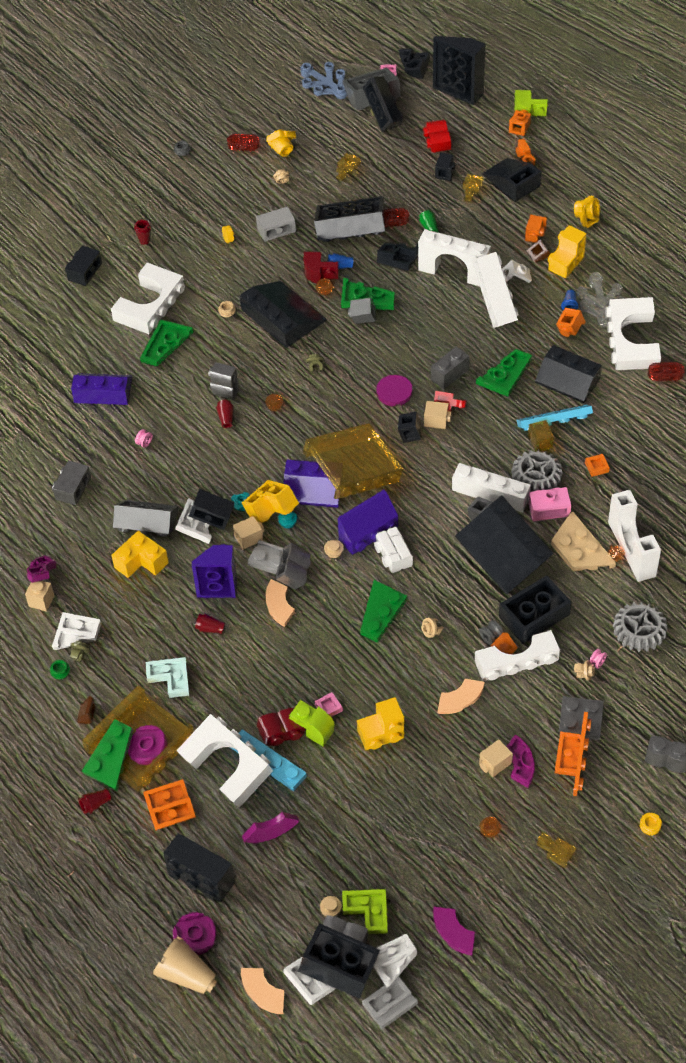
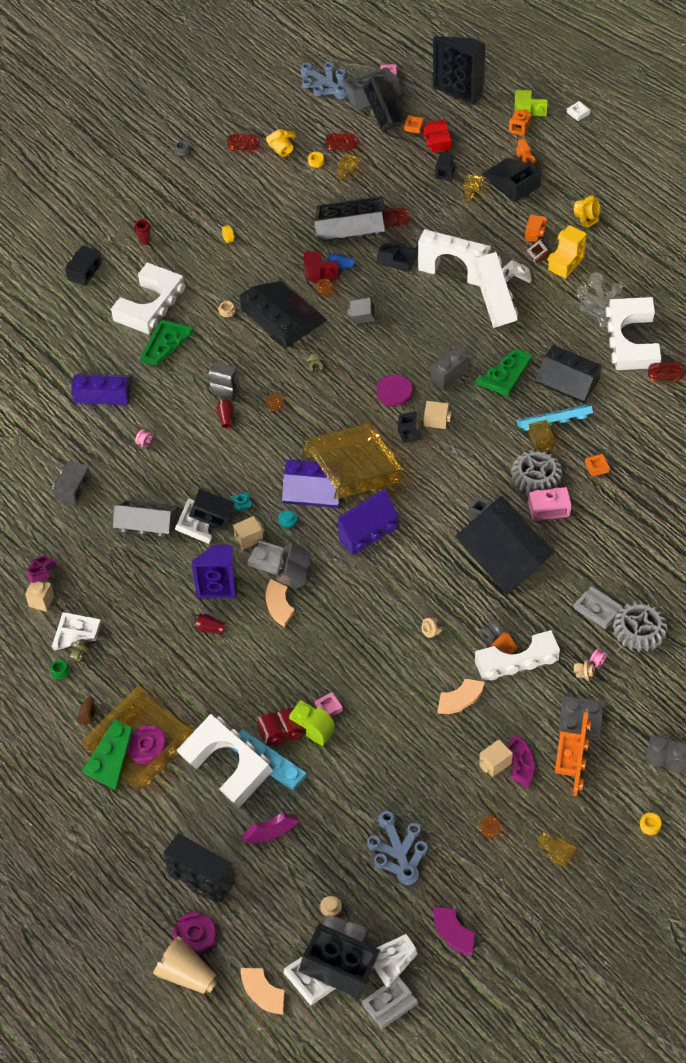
dark red cone [78,789,111,814] -> none
yellow brick [112,531,169,578] -> none
orange slope [143,779,196,831] -> none
light aqua plate [146,657,189,698] -> none
yellow brick [242,480,299,523] -> none
light grey brick [256,207,296,242] -> none
tan plate [273,169,290,184] -> none
tan plate [324,540,343,558] -> none
green wing [341,277,395,310] -> none
lime plate [342,889,388,934] -> none
yellow brick [357,697,404,750] -> none
green wing [360,580,408,643] -> none
white brick [374,527,413,573] -> none
black slope [398,48,430,79] -> none
green cone [419,210,439,233] -> none
plate [434,391,466,411] -> none
white brick [452,463,531,512] -> none
black brick [499,575,571,644] -> none
tan wing [551,512,616,571] -> none
orange brick [556,308,586,337] -> none
blue cone [561,290,579,311] -> none
clear orange plate [607,544,625,562] -> none
white arch [608,490,661,582] -> none
none -> yellow tile [308,152,325,168]
none -> clear red plate [325,133,358,150]
none -> sand blue plant [367,811,428,886]
none -> orange plate [404,115,424,134]
none -> white tile [567,101,590,121]
none -> light grey plate [574,586,623,630]

